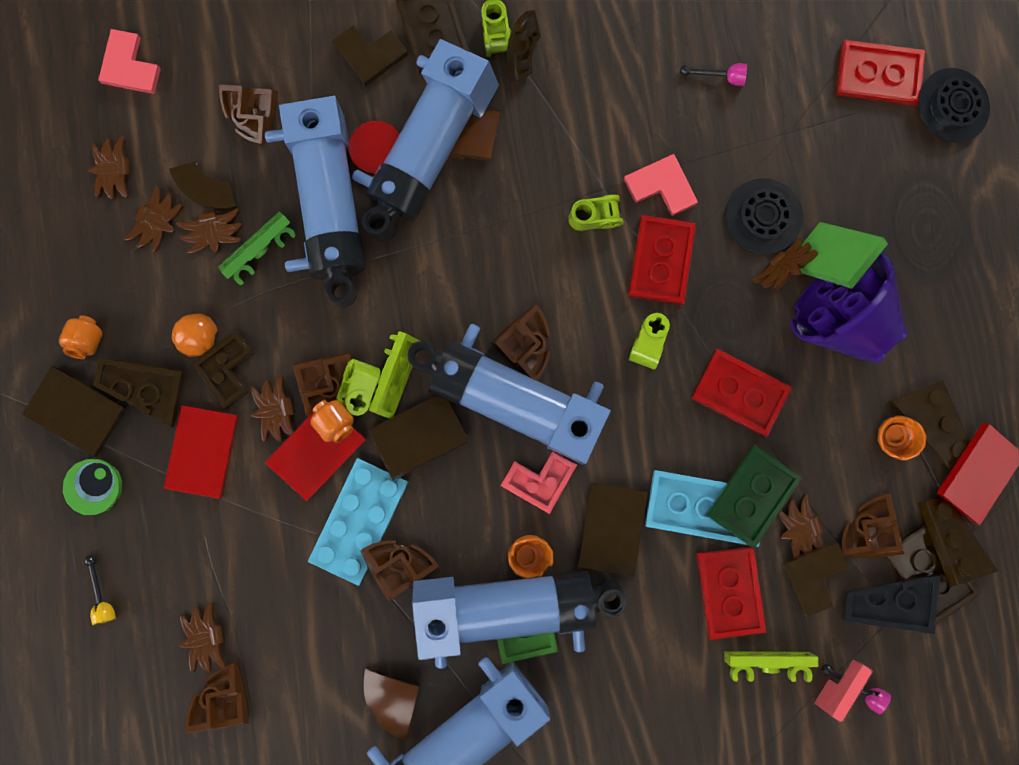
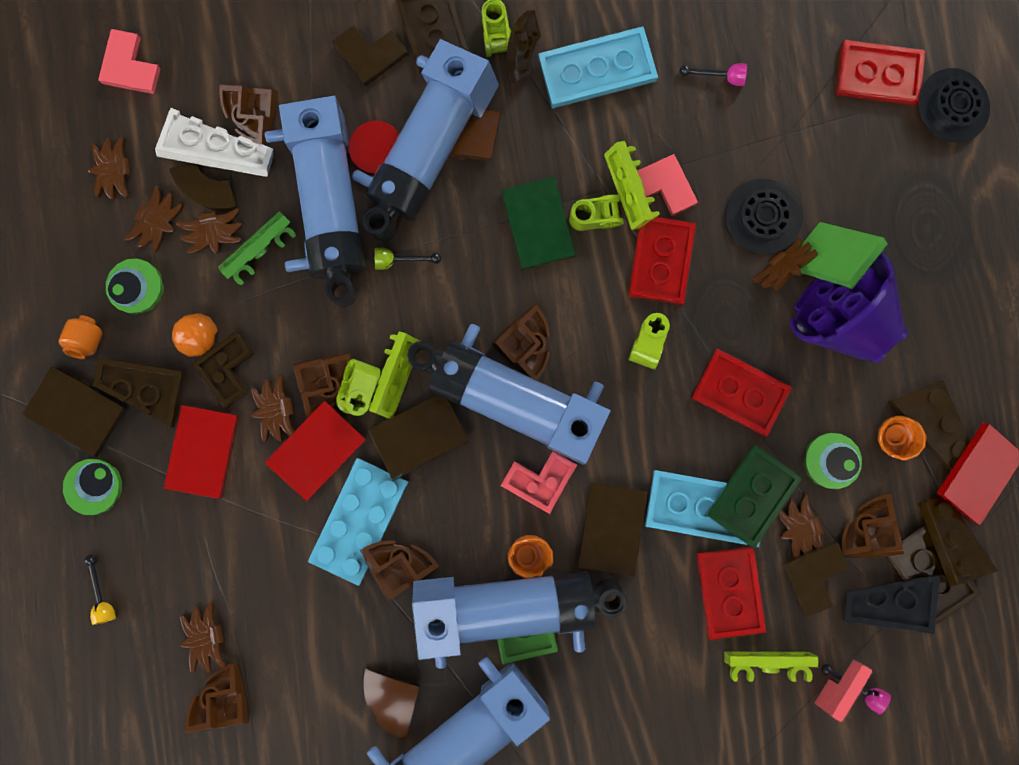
orange head [310,400,354,443] -> none
none -> tile [106,259,164,314]
none -> white wing [155,108,274,177]
none -> hinge [375,247,442,270]
none -> dark green tile [501,177,575,270]
none -> medium azure plate [538,27,658,108]
none -> lime plate [604,141,660,230]
none -> tile [803,433,862,489]

